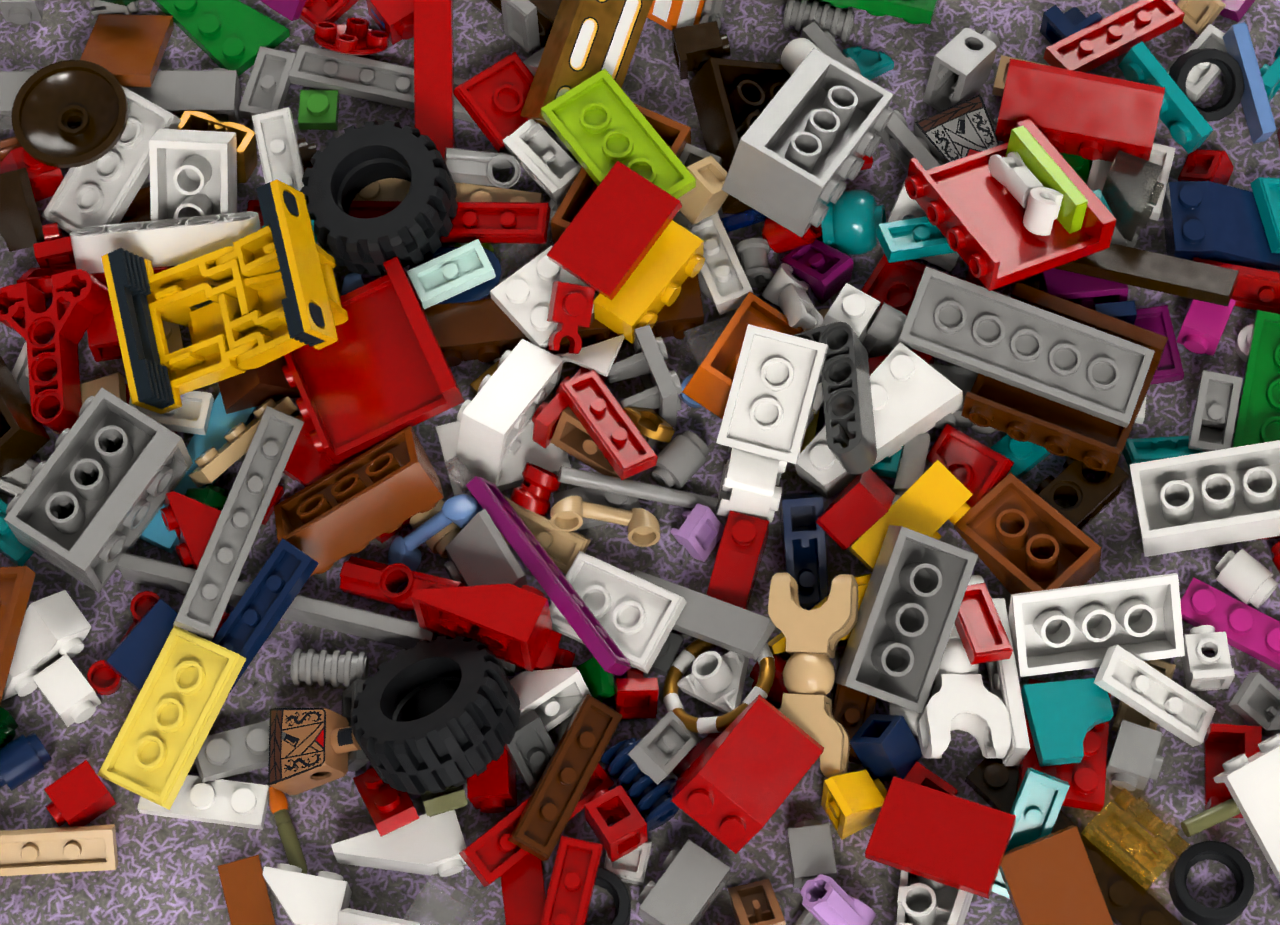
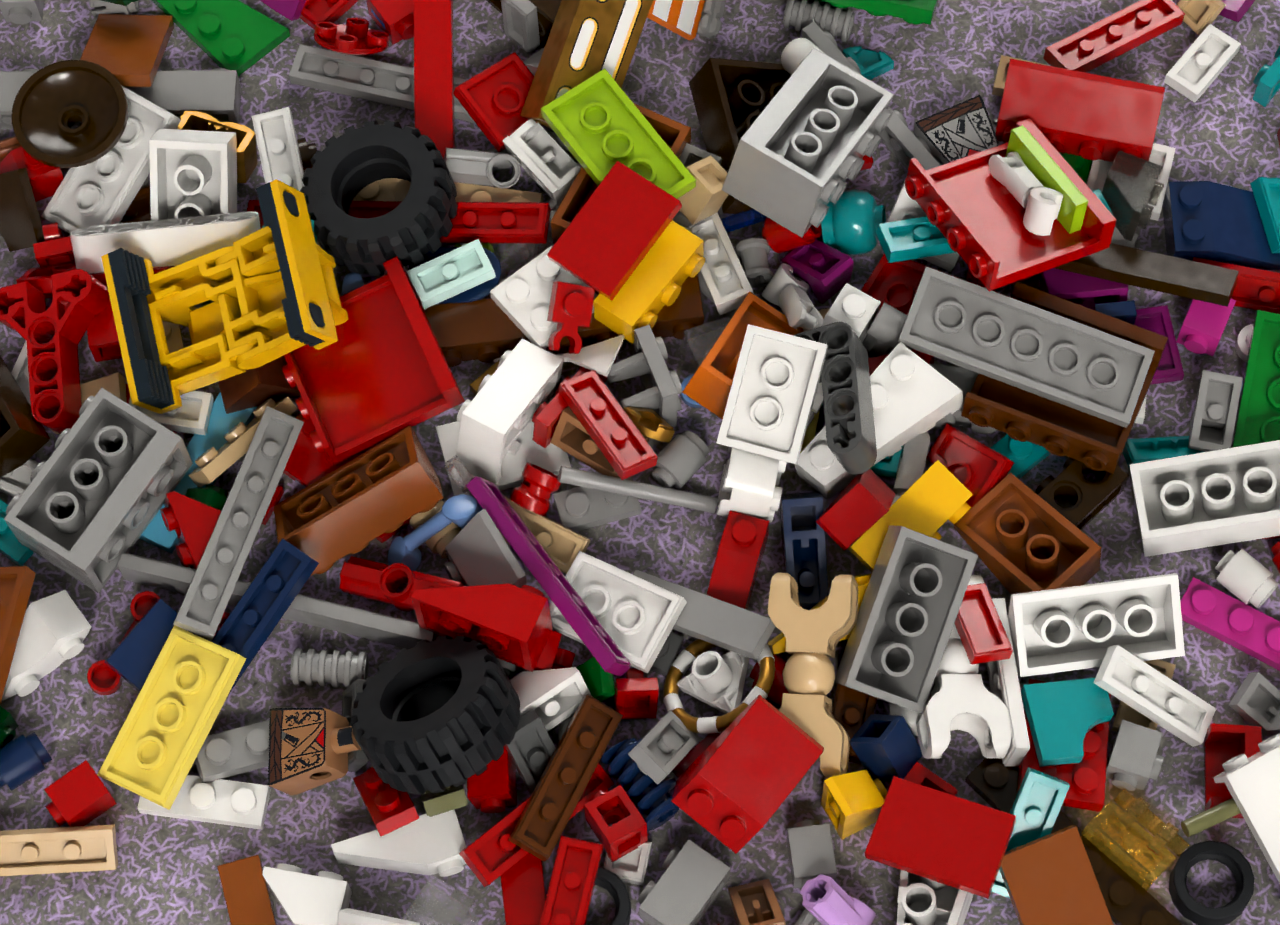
white brick [32,653,101,727] -> none
light grey plate [239,46,296,120] -> none
olive piece [269,787,308,874] -> none
bright green plate [298,90,340,130] -> none
tan bar [550,496,660,547] -> none
lavender tile [670,503,724,562] -> none
dark brown brick [672,21,730,80] -> none
light grey torso [923,28,1000,112] -> none
dark blue panel [1040,5,1103,45] -> none
teal plate [1118,41,1213,154] -> none
black tyre [1169,48,1245,122] -> none
red slope [1178,149,1234,185] -> none
white brick [1182,625,1235,692] -> none
medium blue tile [1223,22,1277,144] -> none

